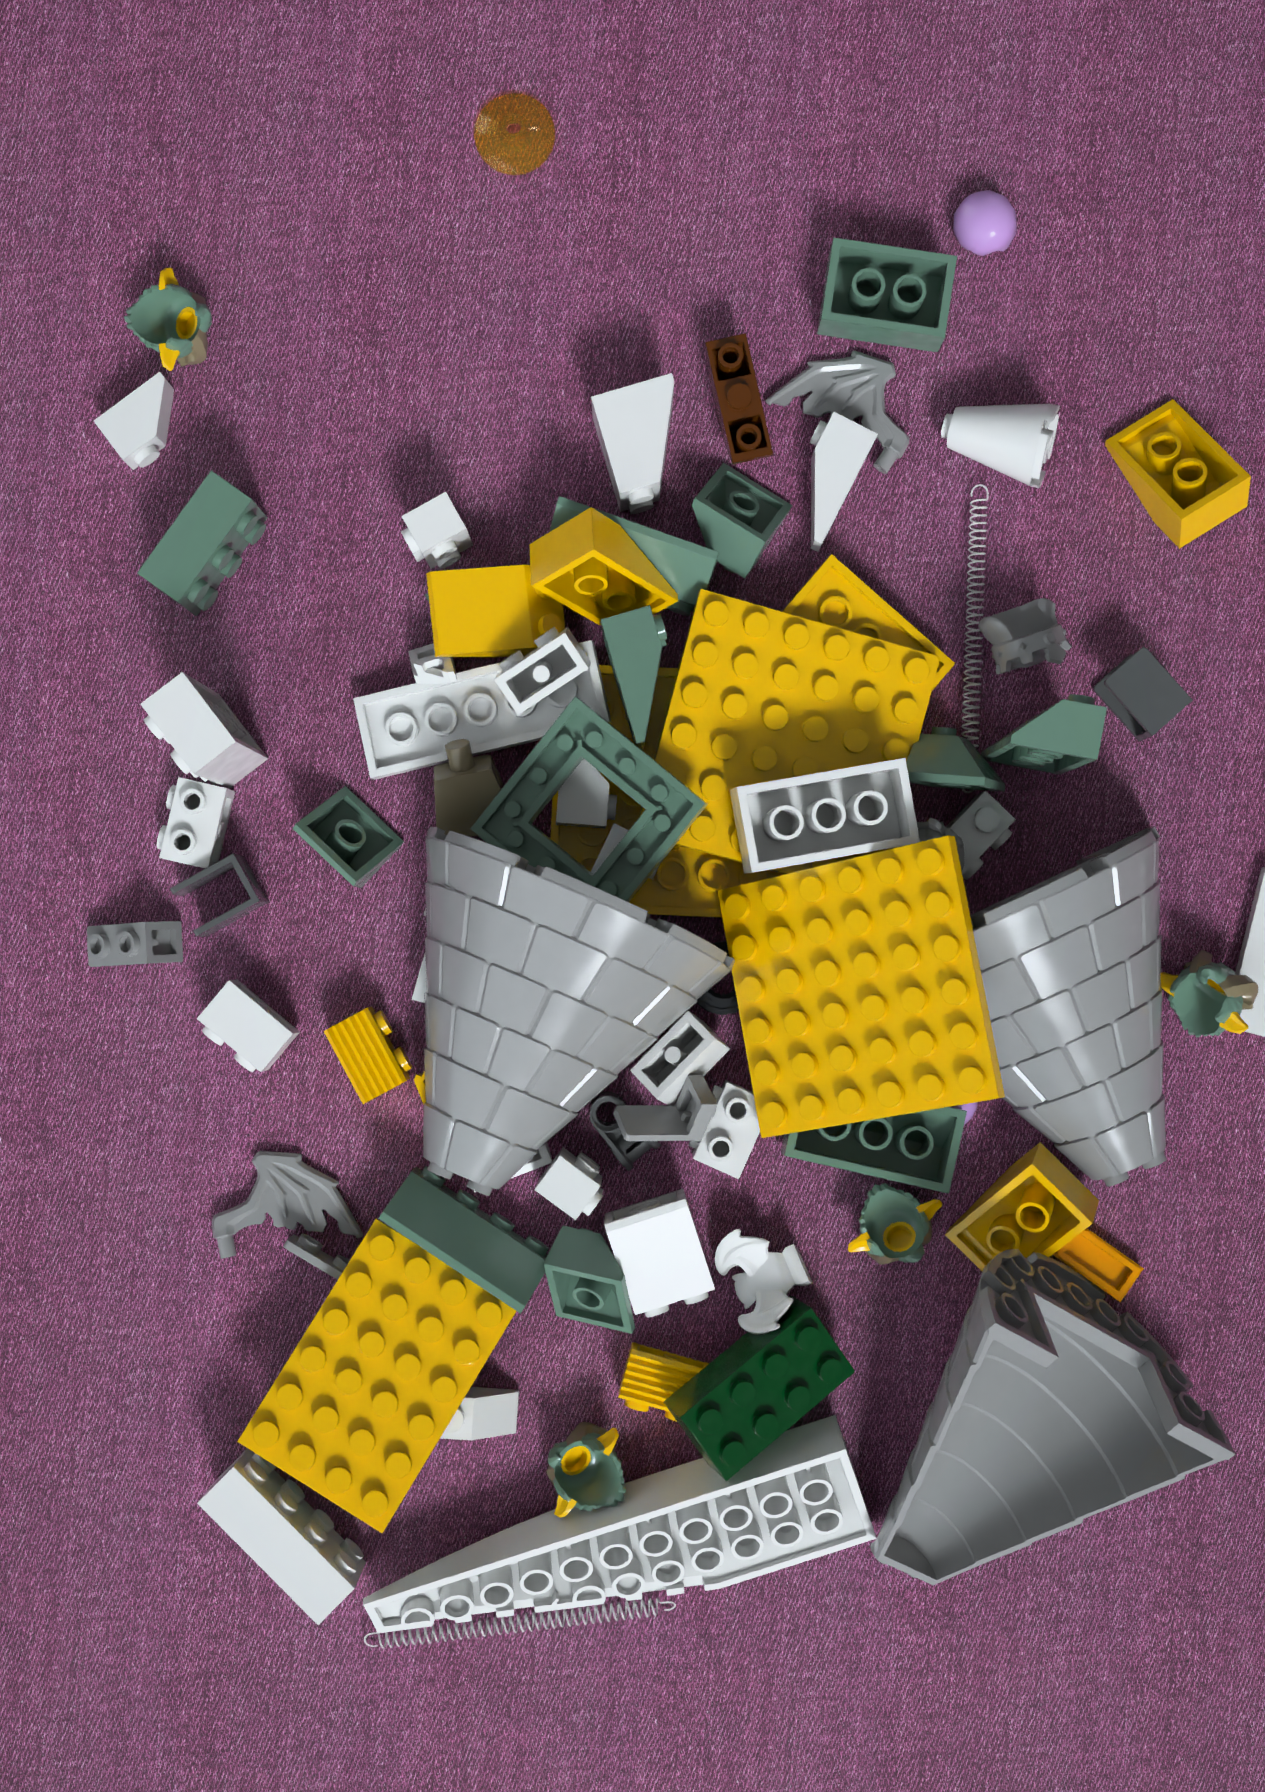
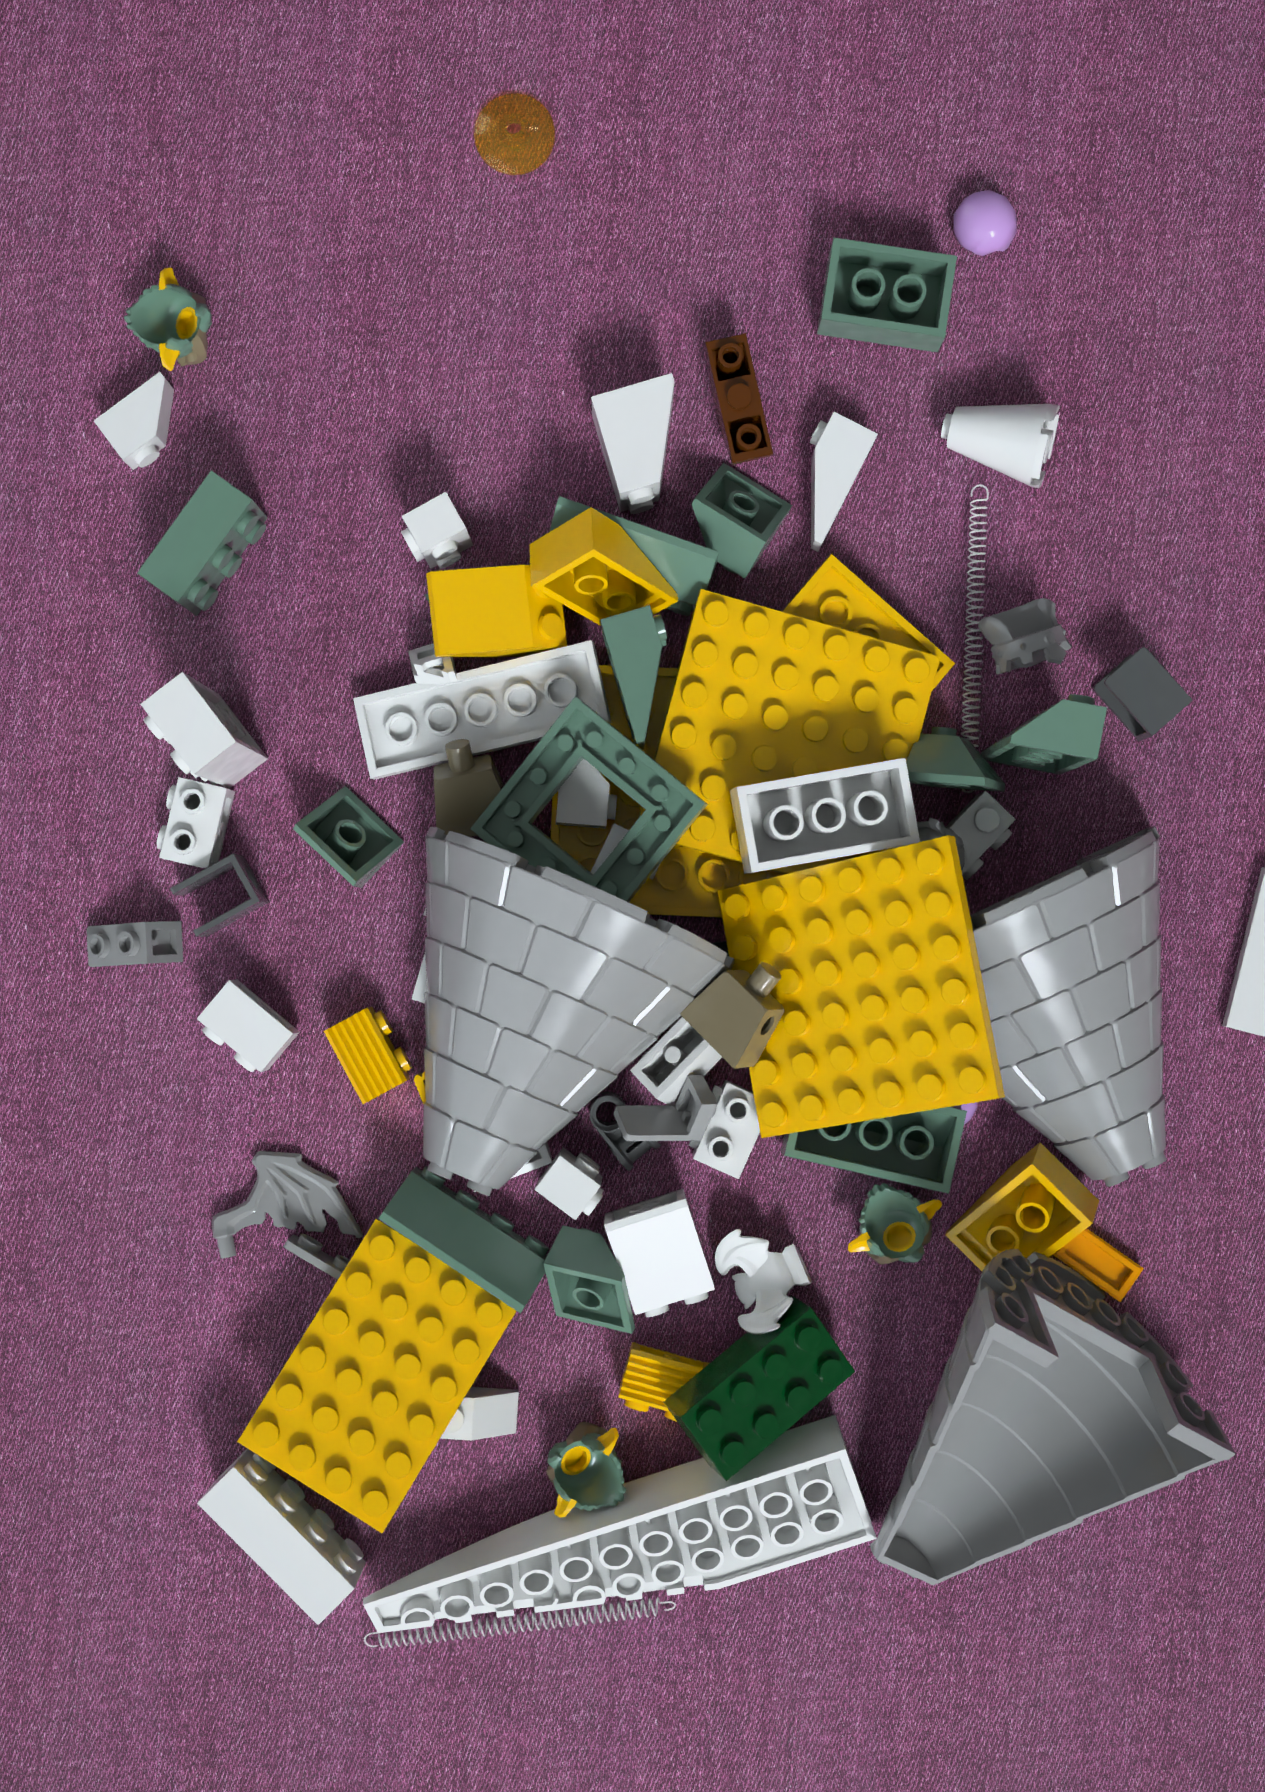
white brick [494,627,591,715] -> none
light grey animal [765,351,910,474] -> none
yellow slope [1105,399,1251,549] -> none
sand green hair [1160,950,1258,1038] -> none
none -> dark tan torso [680,962,784,1069]

